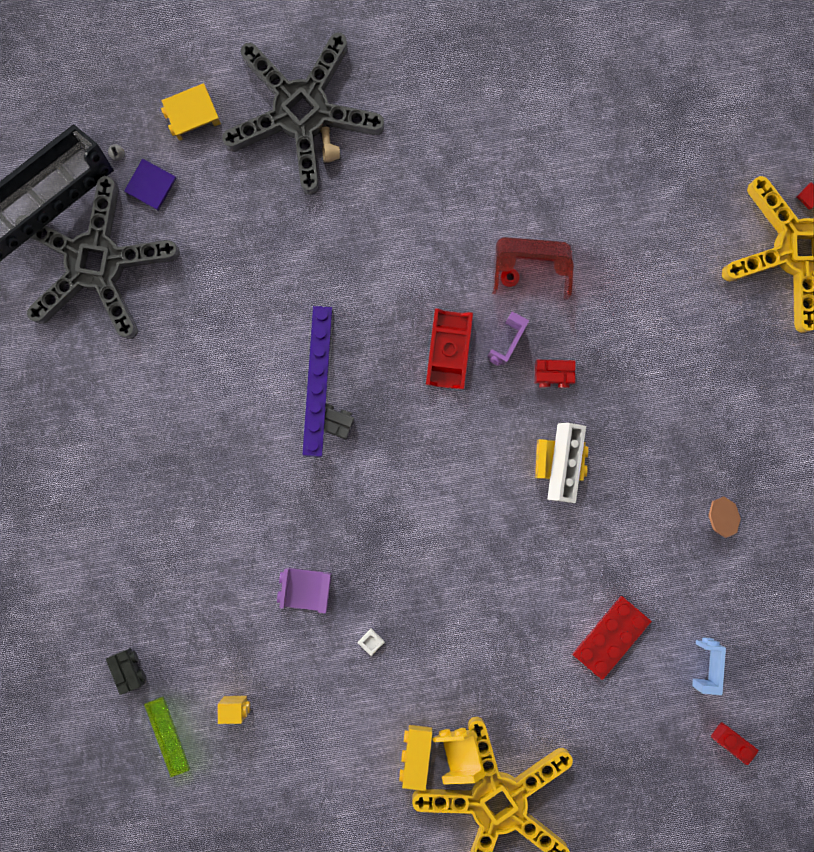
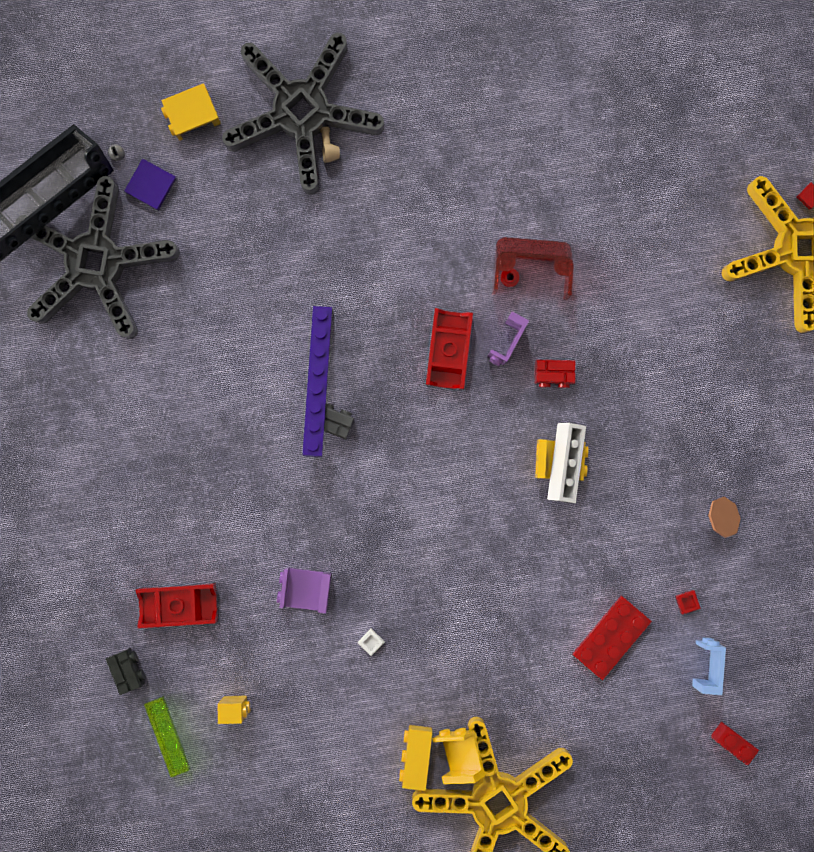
none -> red piece [136,583,218,628]
none -> red tile [675,590,701,615]

